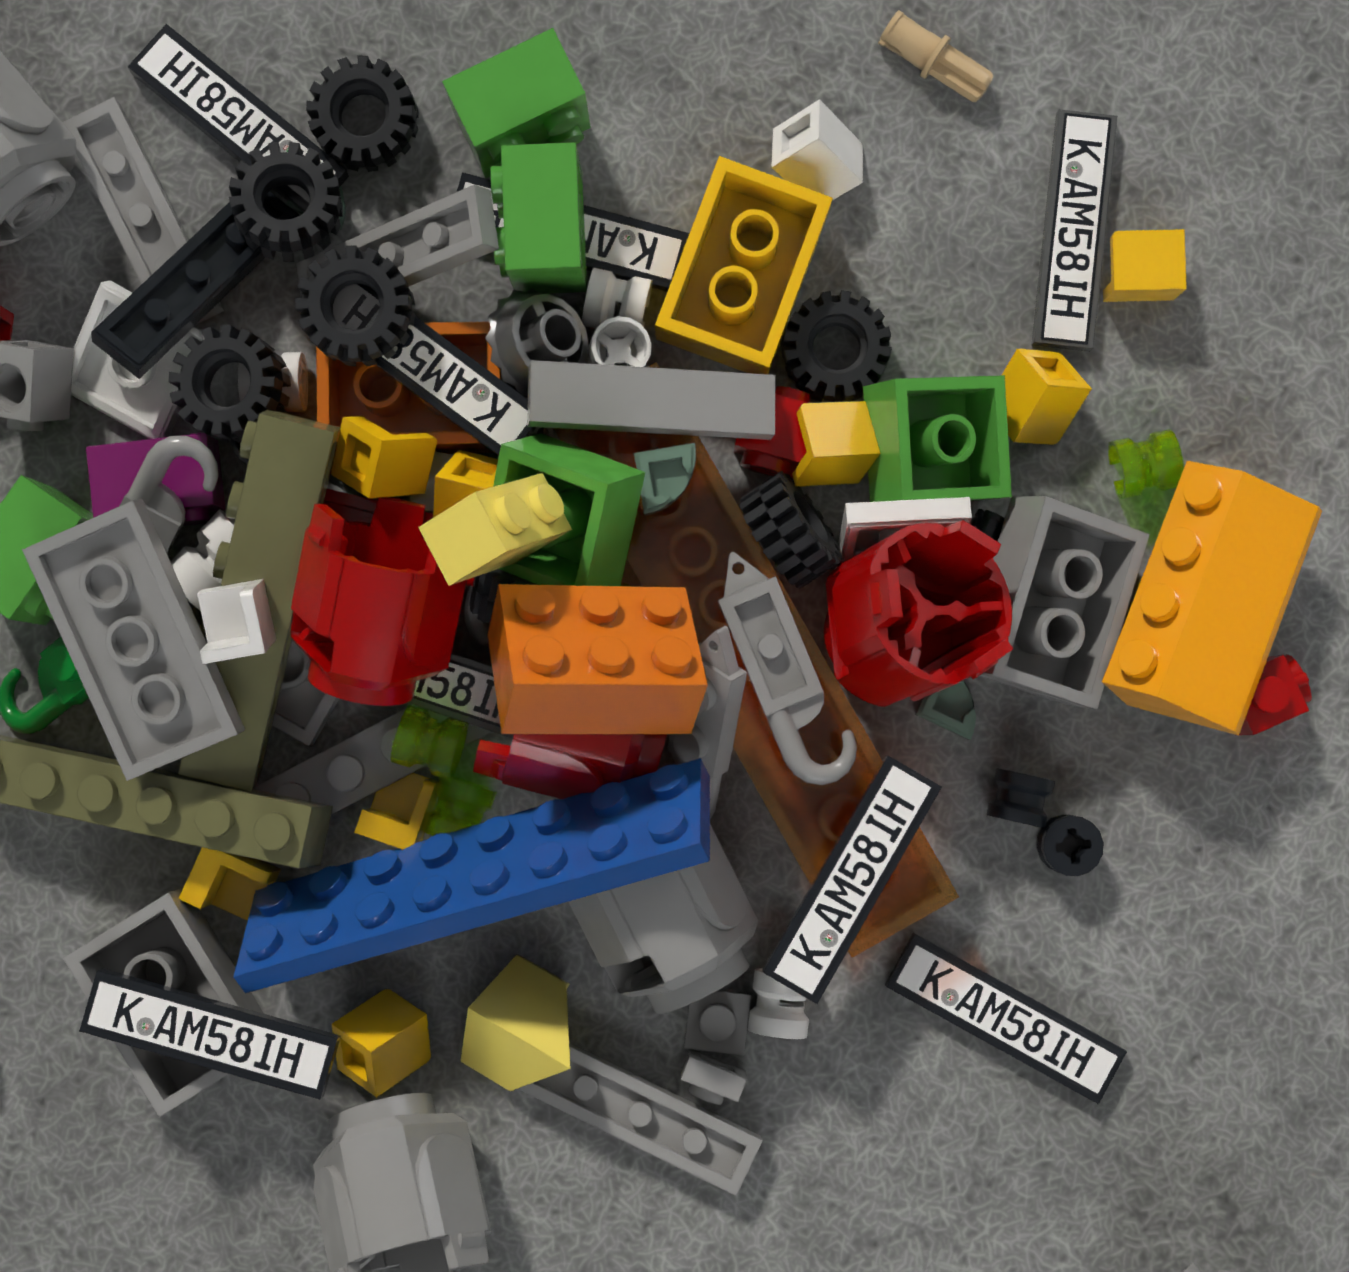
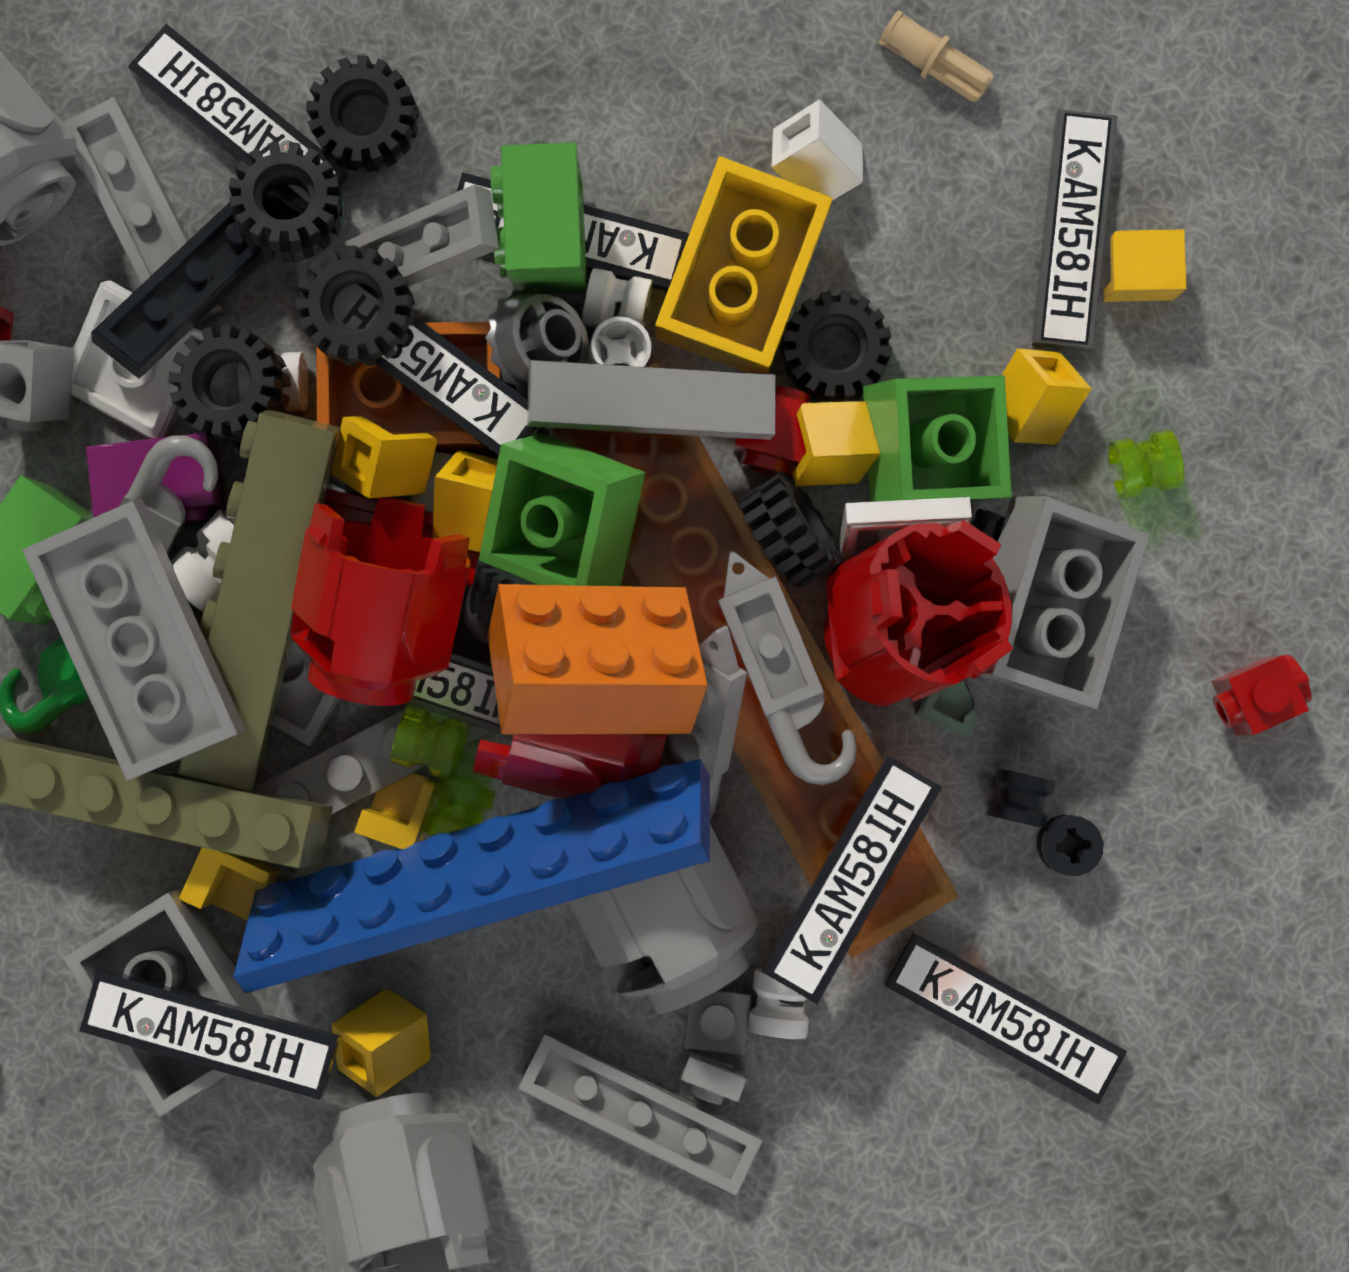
white panel [197,579,276,664] -> none
light yellow brick [418,473,572,586] -> none
bright green brick [442,28,591,178] -> none
light yellow slope [460,955,571,1091] -> none
sand green tile [634,443,696,516] -> none
light orange slope [1102,461,1322,736] -> none

